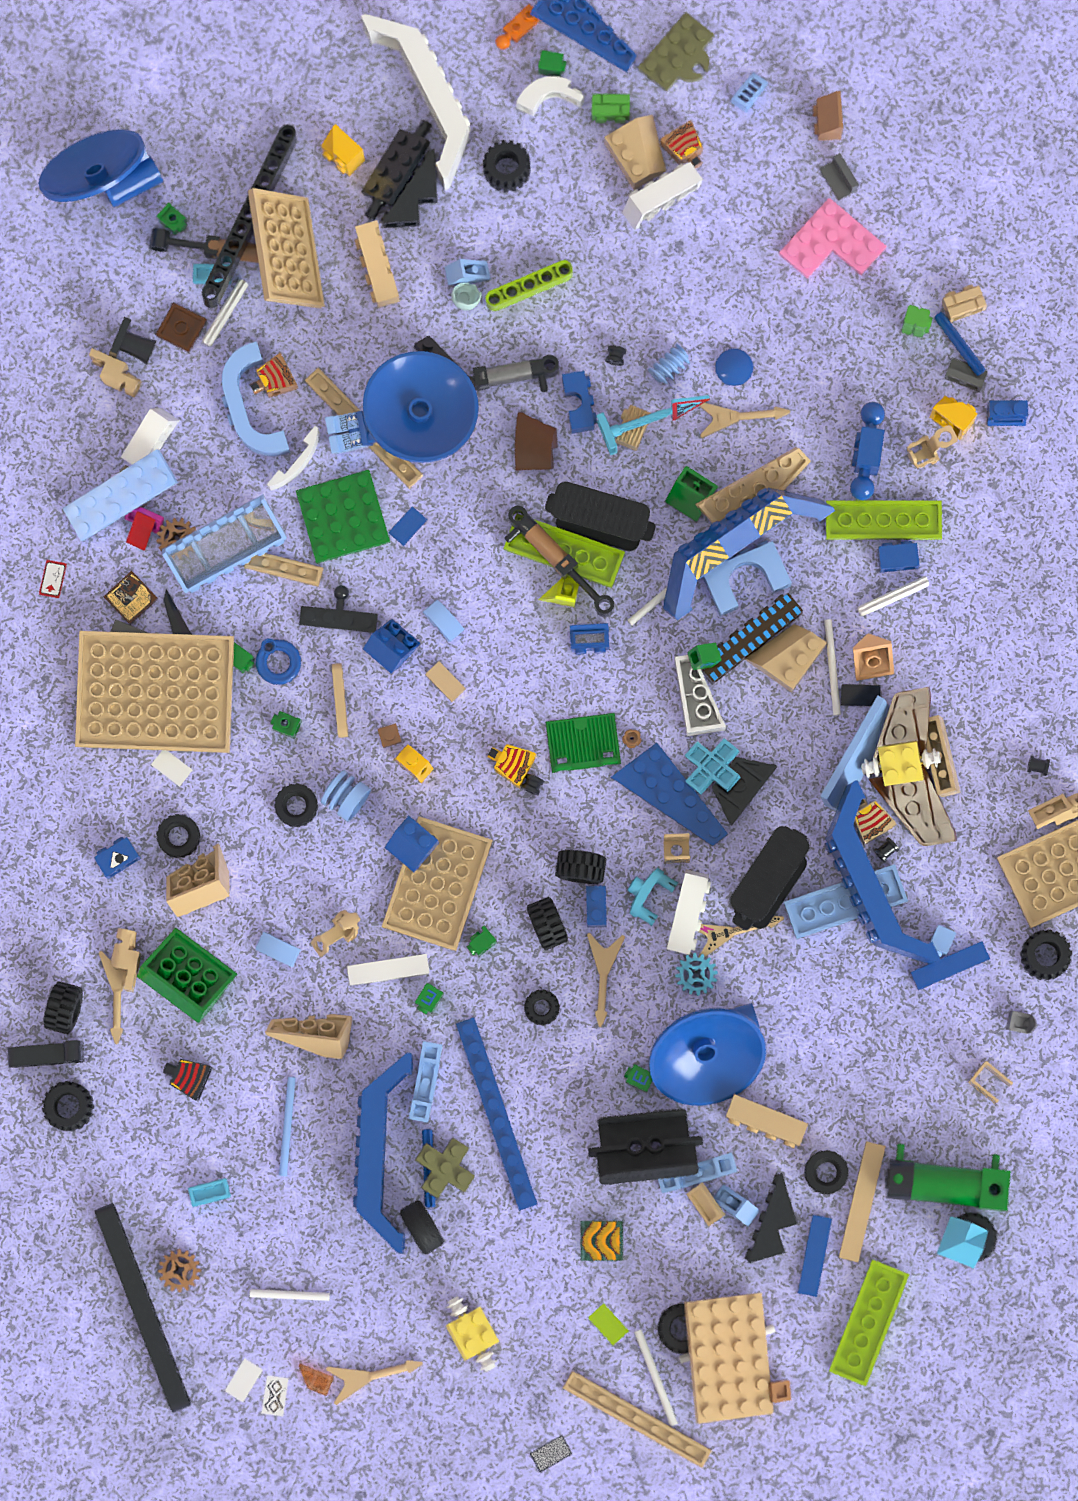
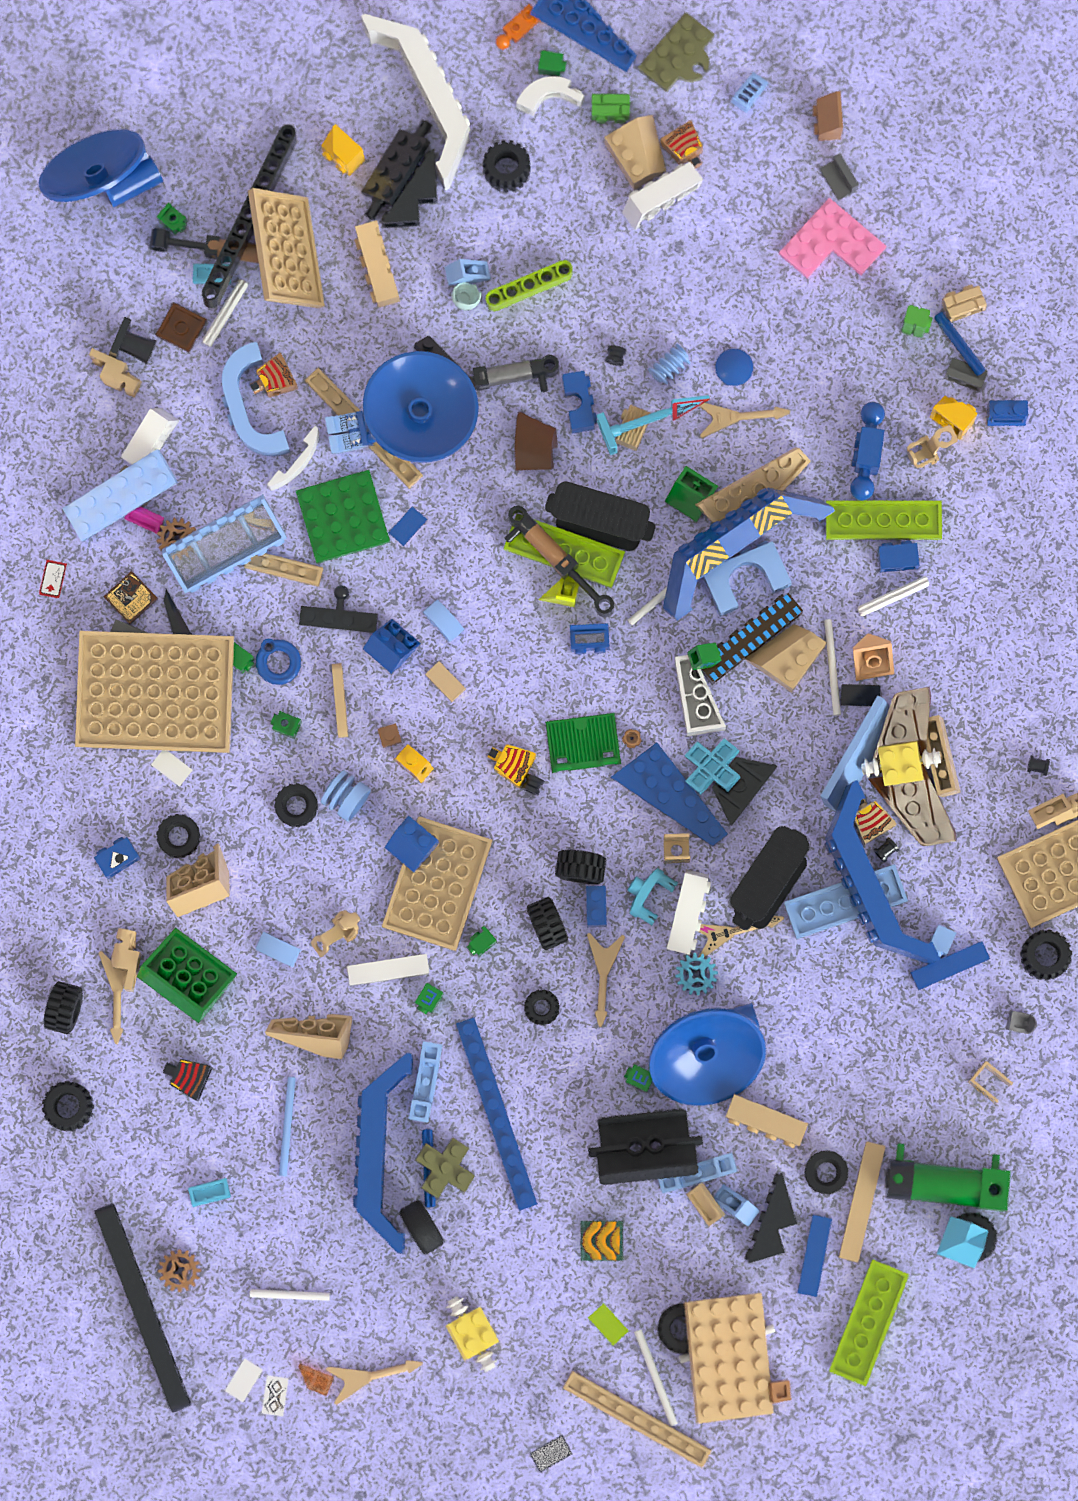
black beam [7,1040,85,1068] -> none
red sticker [126,511,156,551] -> none

